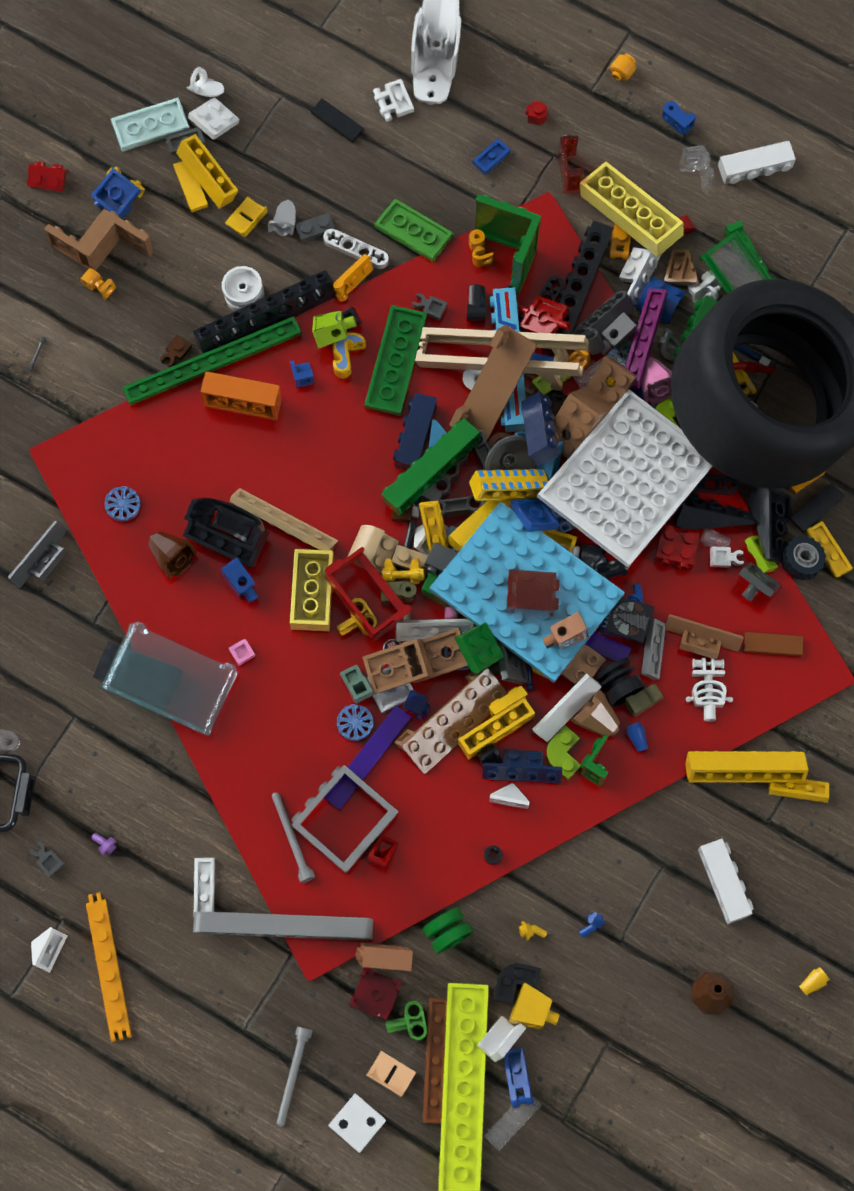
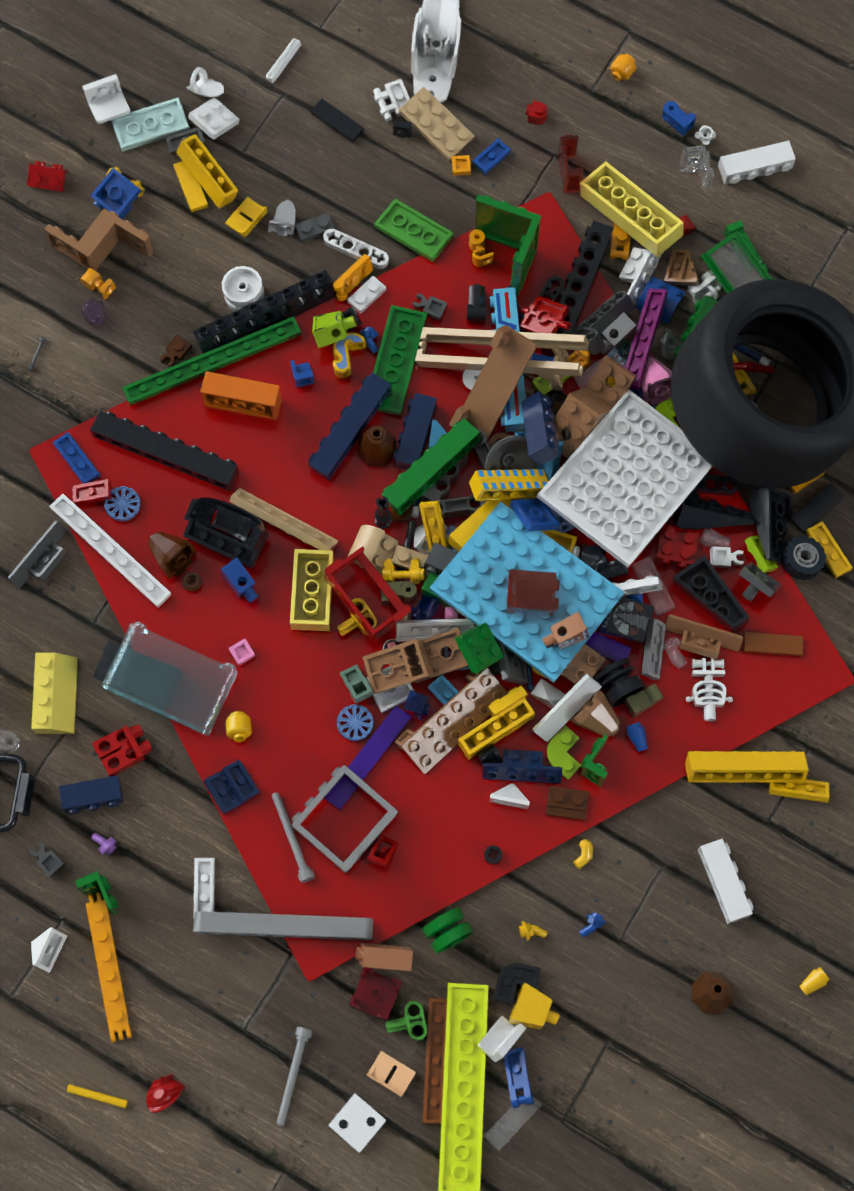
none -> light yellow slope [31,653,78,734]
none -> white plate [49,494,171,608]
none -> blue tile [53,432,101,484]
none -> dark blue brick [59,775,124,815]
none -> yellow bar [67,1084,128,1109]
none -> plate [73,479,111,506]
none -> green bracket [75,871,119,915]
none -> clear purple head [81,298,108,327]
none -> white bracket [82,74,130,124]
none -> black brick [90,411,239,491]
none -> red hips [92,724,153,777]
none -> red hat [146,1074,185,1113]
none -> reddish brown plate [182,572,202,592]
none -> dark blue slope [204,759,260,815]
none -> yellow head [226,711,252,742]
none -> white axle [266,38,301,83]
none -> dark blue brick [308,372,392,481]
none -> white plate [347,276,386,314]
none -> reddish brown cone [358,426,397,466]
none -> blue plate [360,327,379,354]
none -> black pin [375,496,392,529]
none -> black plate [393,120,412,138]
none -> tan plate [398,87,475,161]
none -> clear blue bracket [410,595,441,620]
none -> dark azure plate [428,675,458,706]
none -> light orange plate [451,155,471,176]
none -> white slope [530,678,566,709]
none -> reddish brown plate [546,786,589,821]
none -> yellow arm [573,839,593,869]
none -> white plate [612,576,662,597]
none -> clear plate [632,557,675,616]
none -> clear arm [663,637,687,669]
none -> black wedge [673,555,750,633]
none -> white plate [694,125,716,145]

